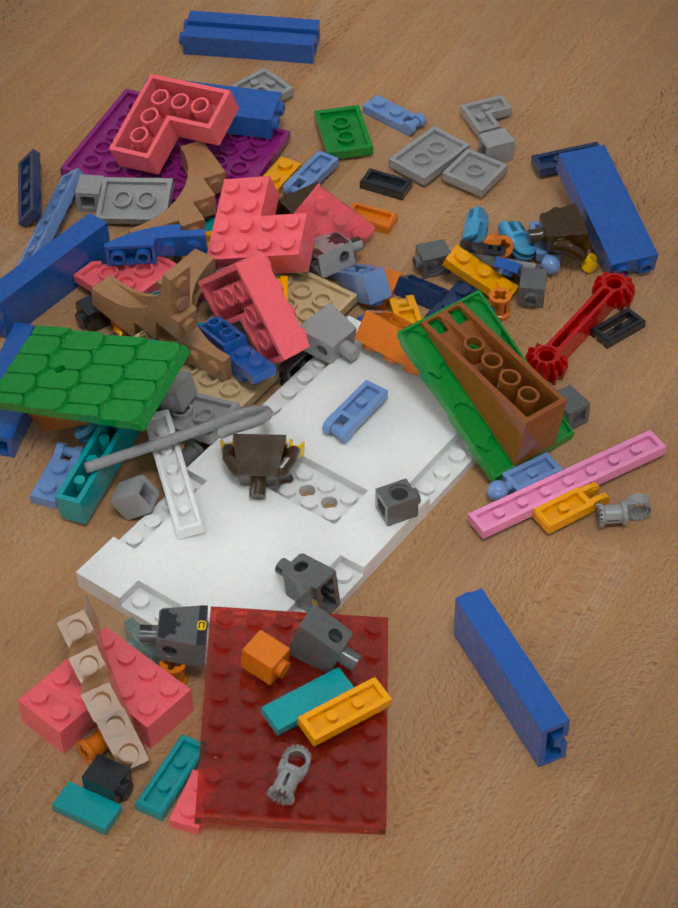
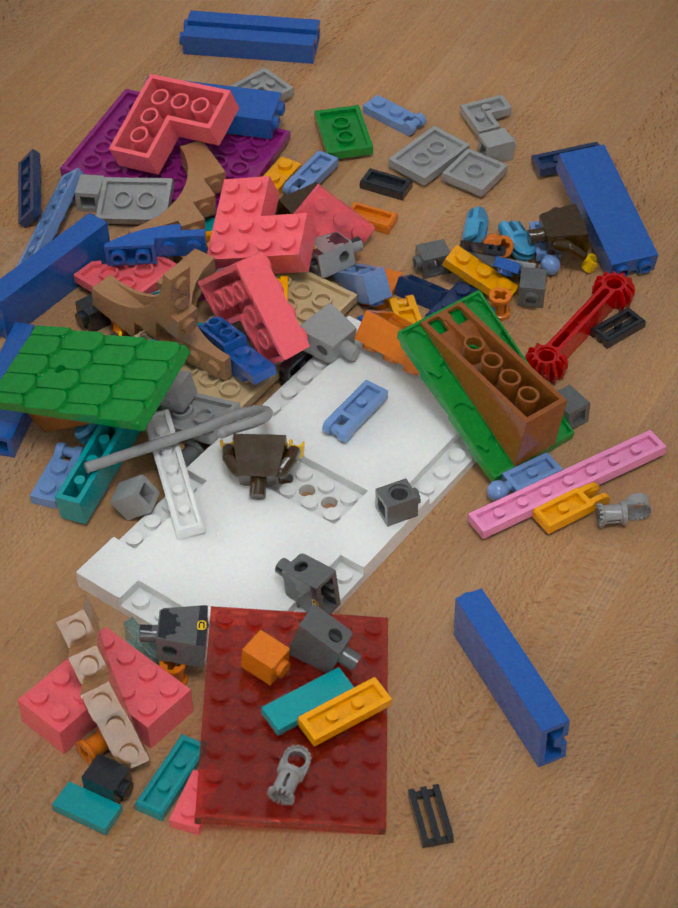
none -> black tile [408,784,454,848]

